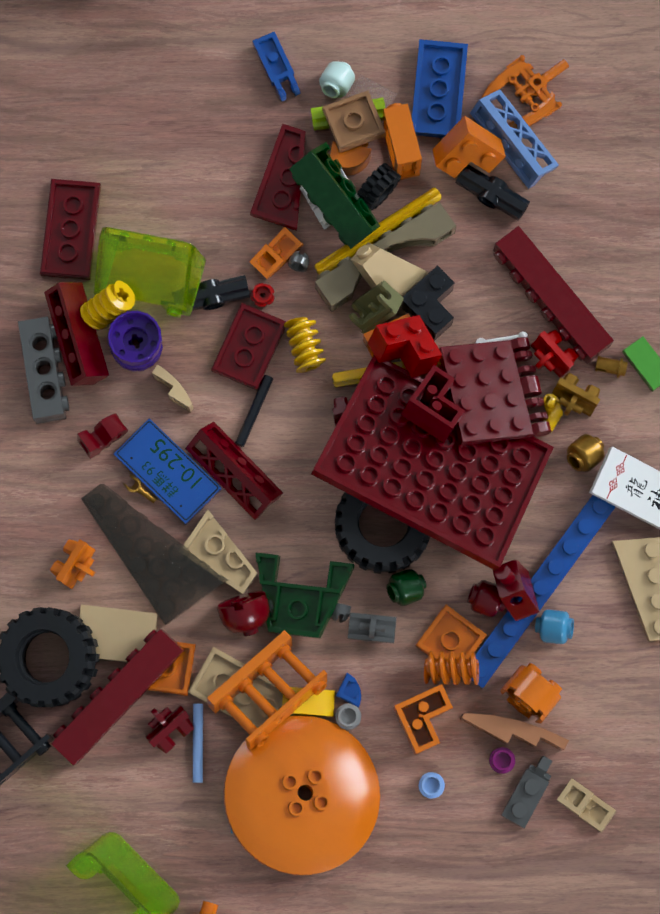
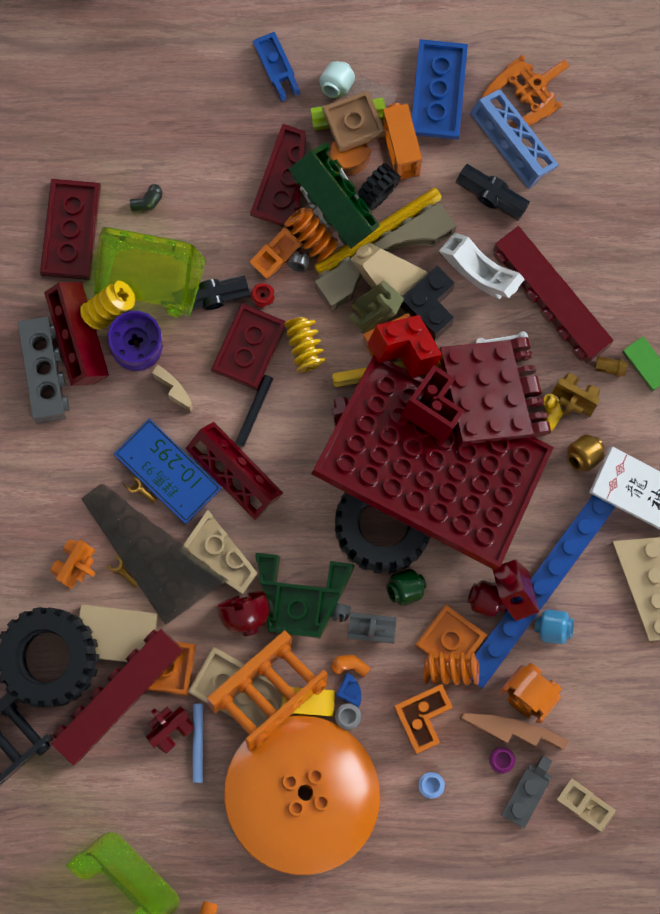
dark red leg [77,413,128,459] -> none
orange brick [432,116,506,178] -> none
red hips [530,330,578,378] -> none
none -> pearl gold hand [107,556,139,588]
none -> pearl dark grey arm [130,184,163,211]
none -> orange piece [284,207,338,262]
none -> orange arm [331,654,371,678]
none -> white arch [439,232,525,300]

